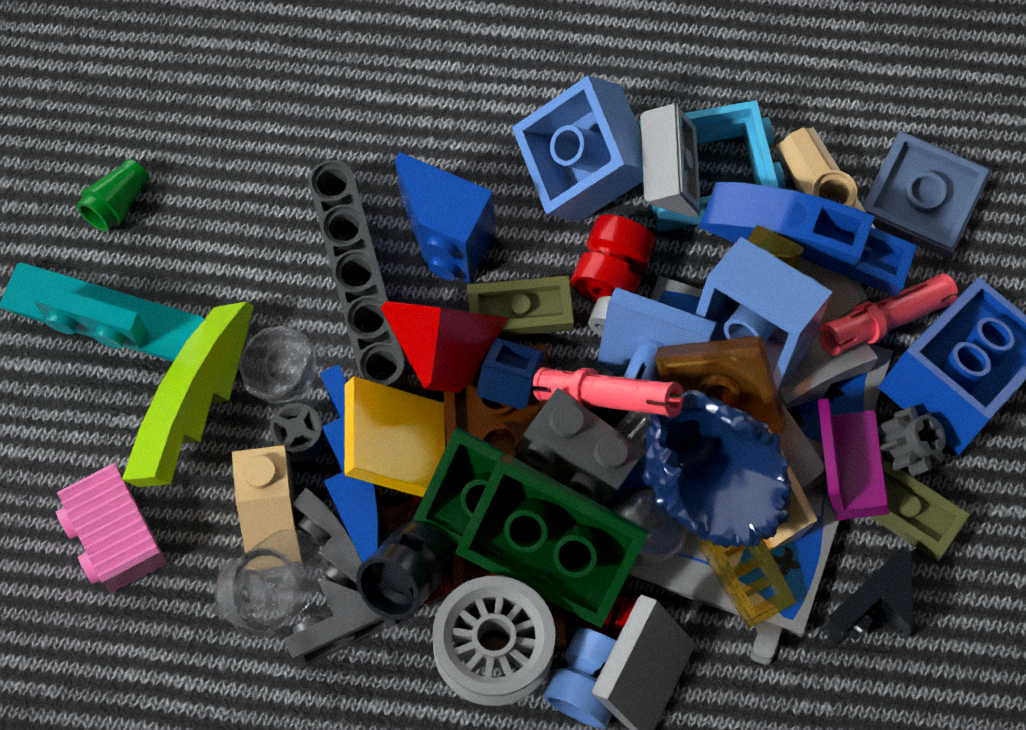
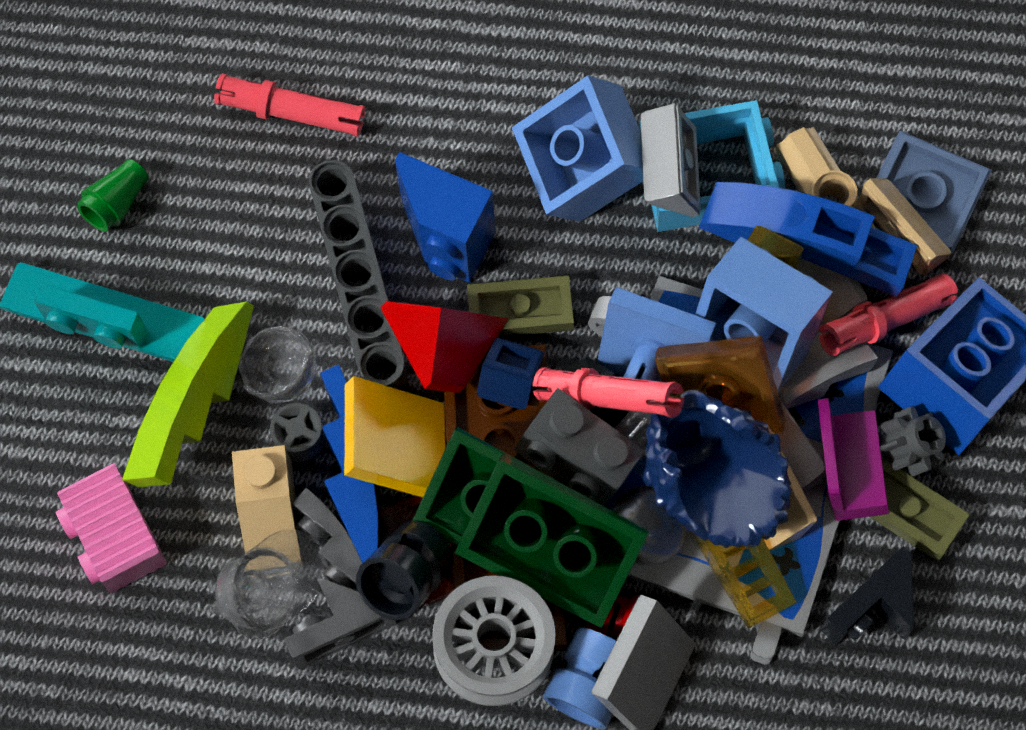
red wheel [571,214,657,303] -> none
none -> coral pin [214,73,366,137]
none -> tan slope [859,178,951,276]

